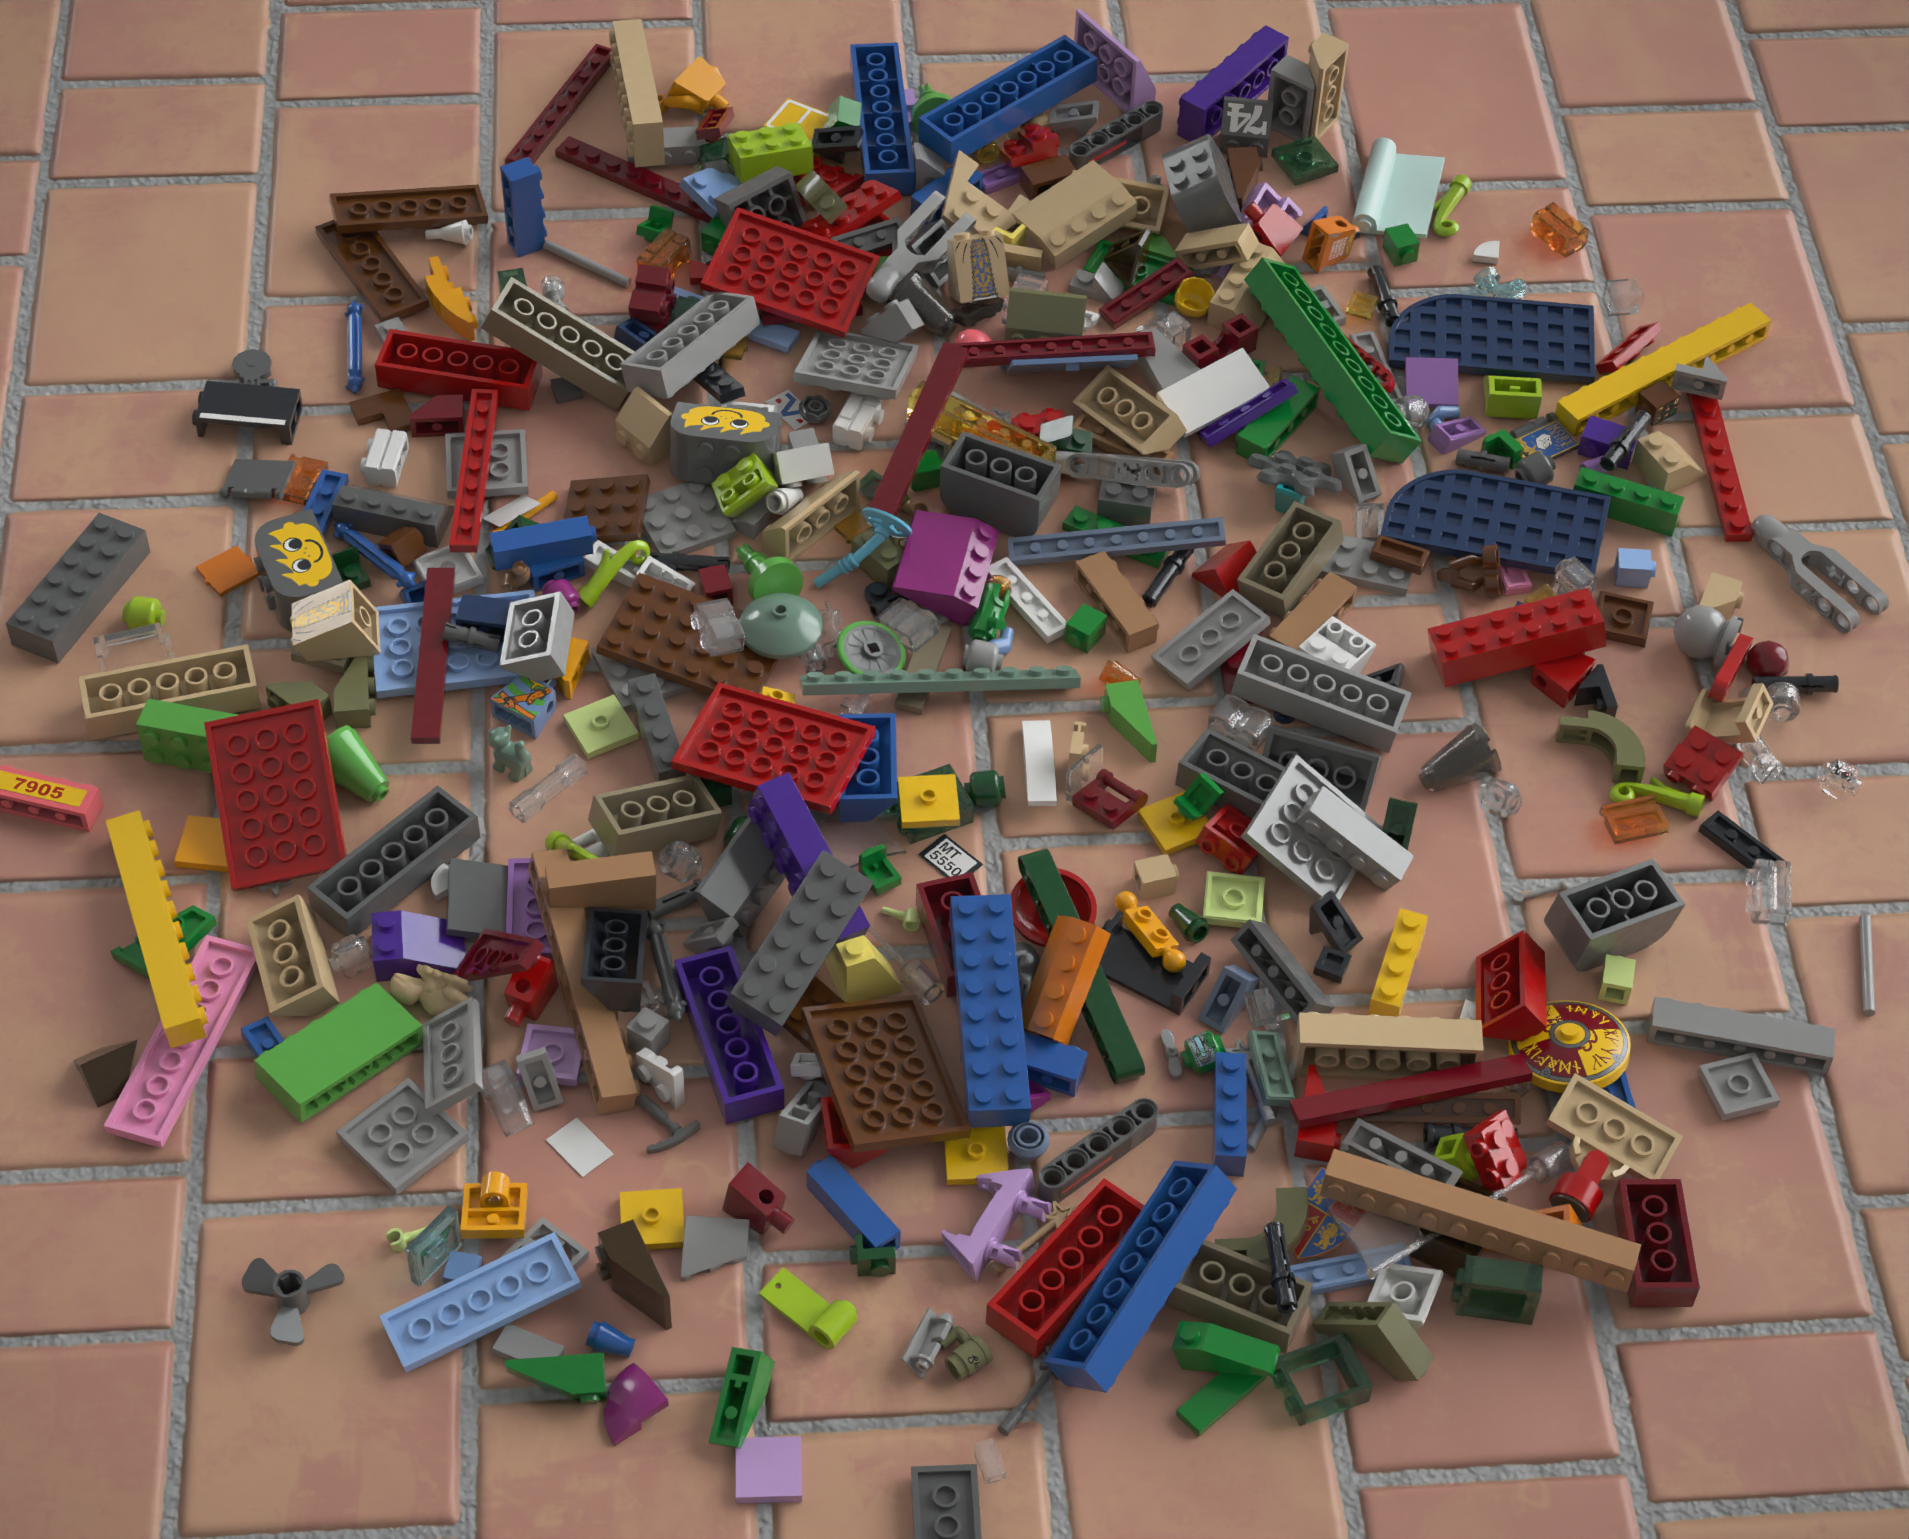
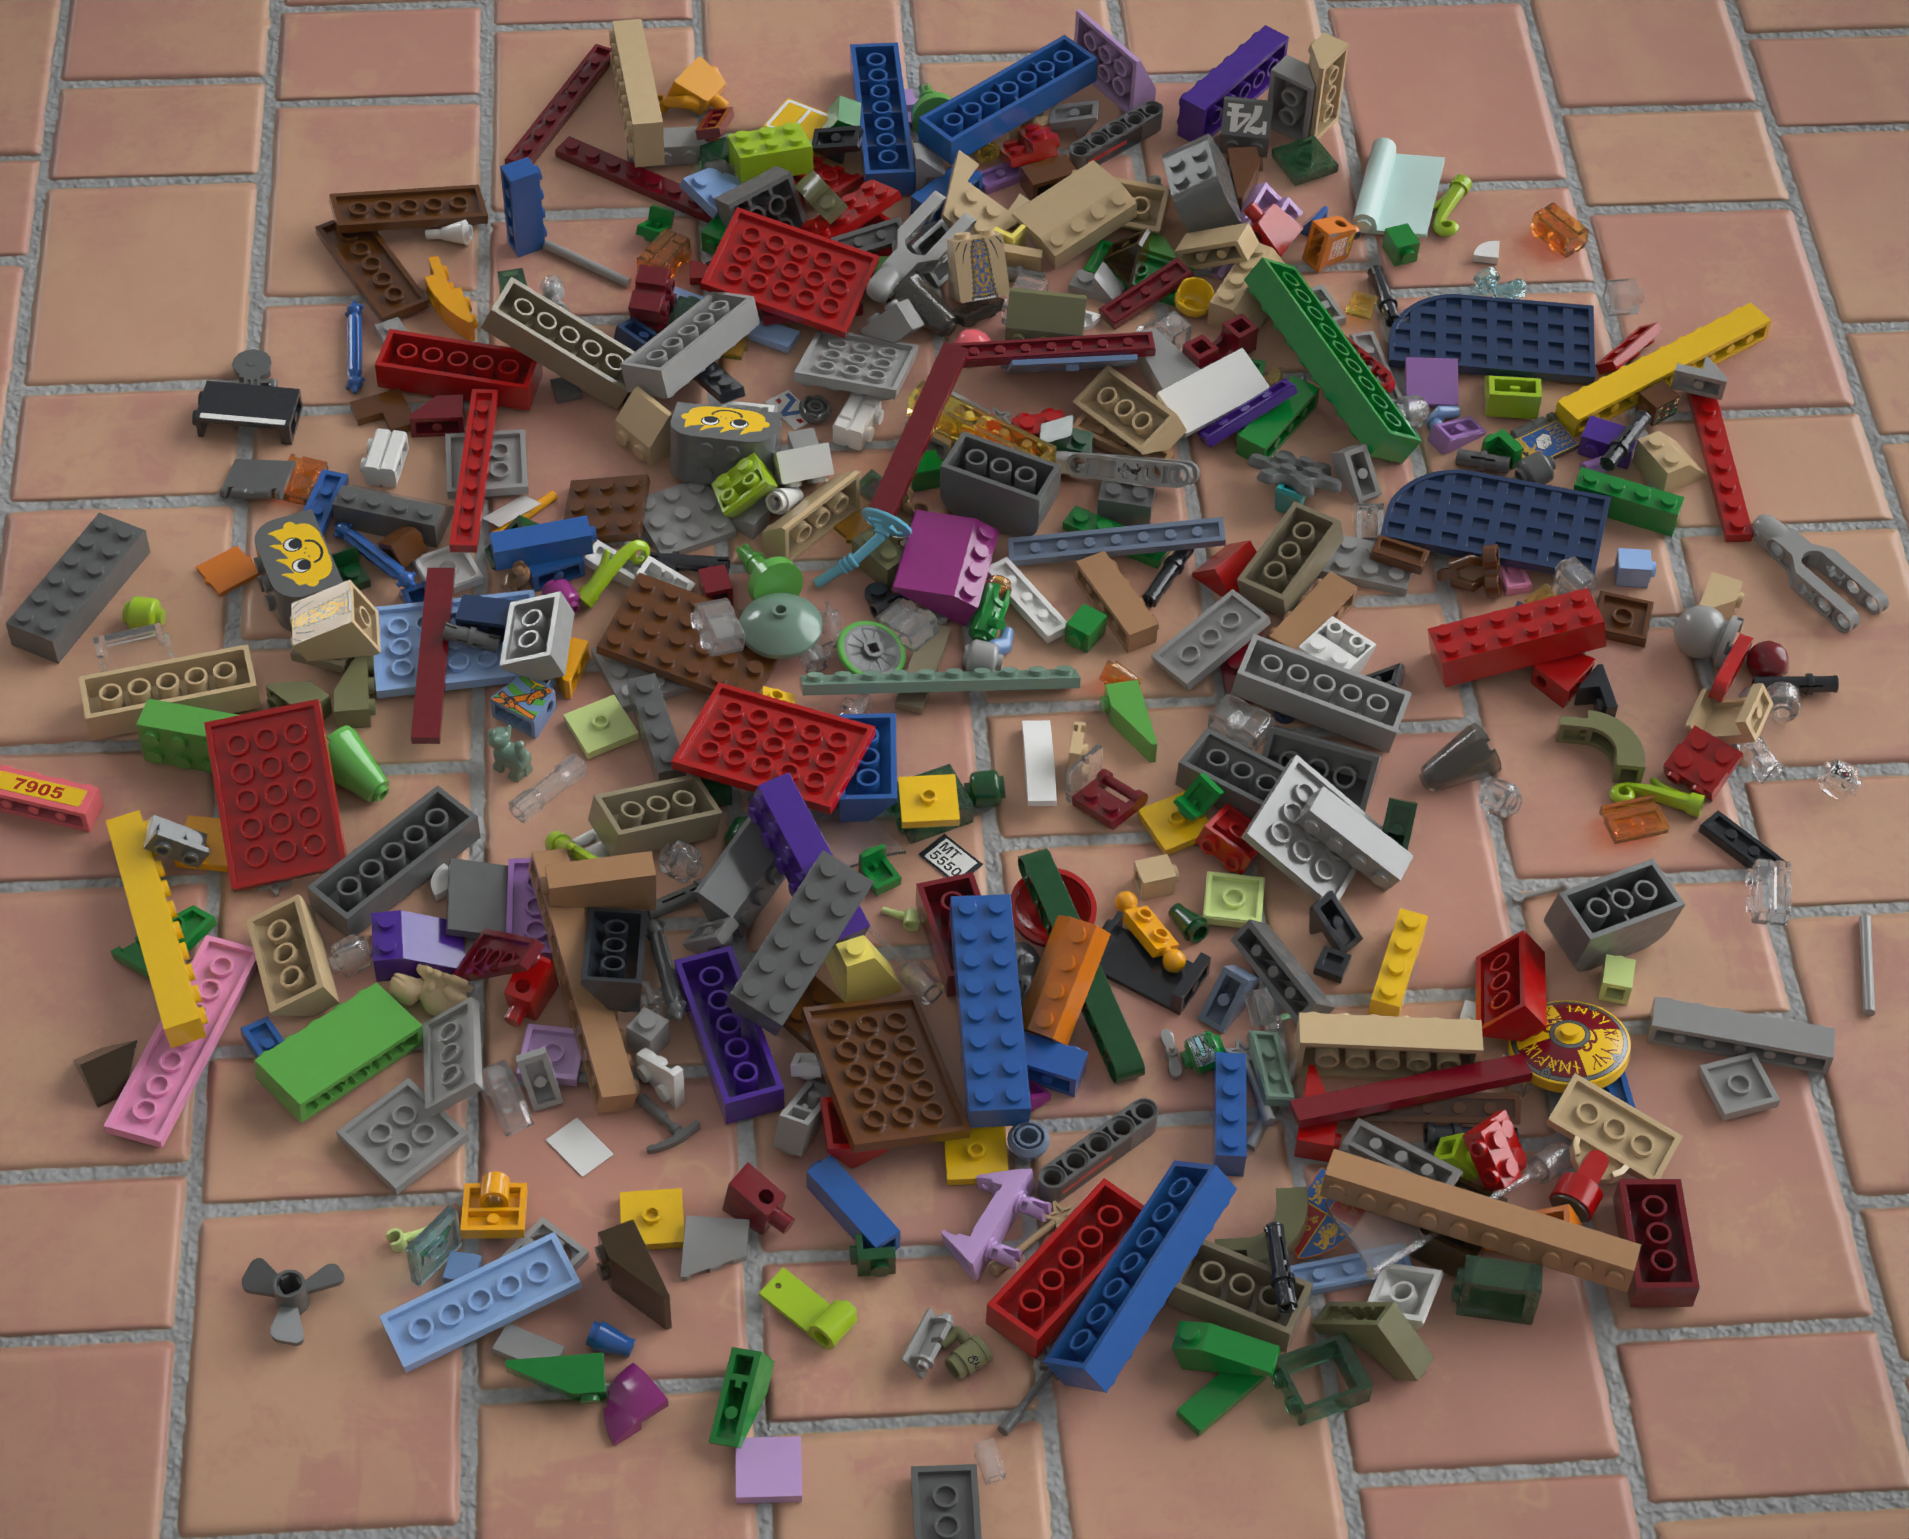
none -> dark grey bracket [143,815,210,868]

